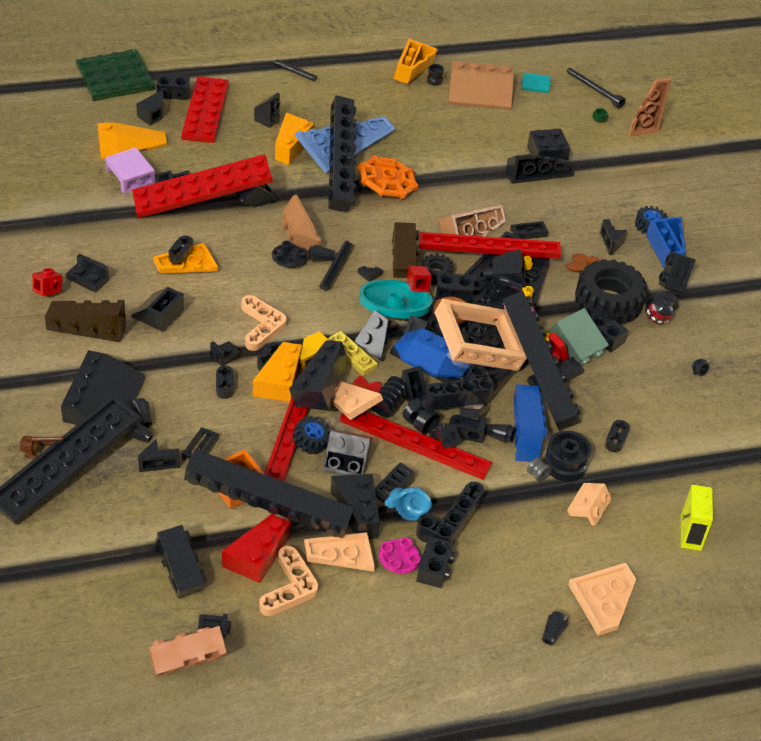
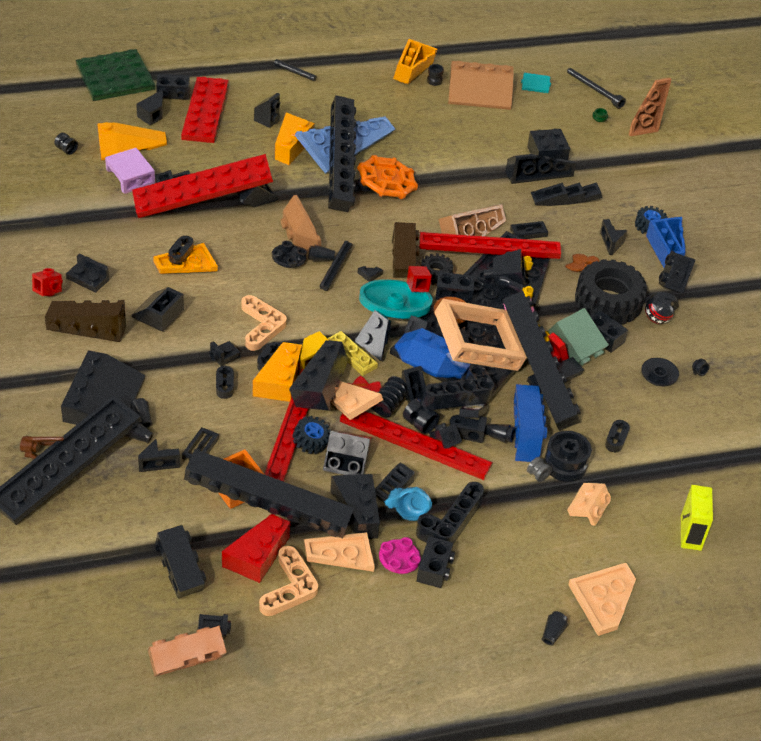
none -> black wheel [54,132,78,155]
none -> black slope [531,182,602,206]
none -> black dish [641,358,679,387]

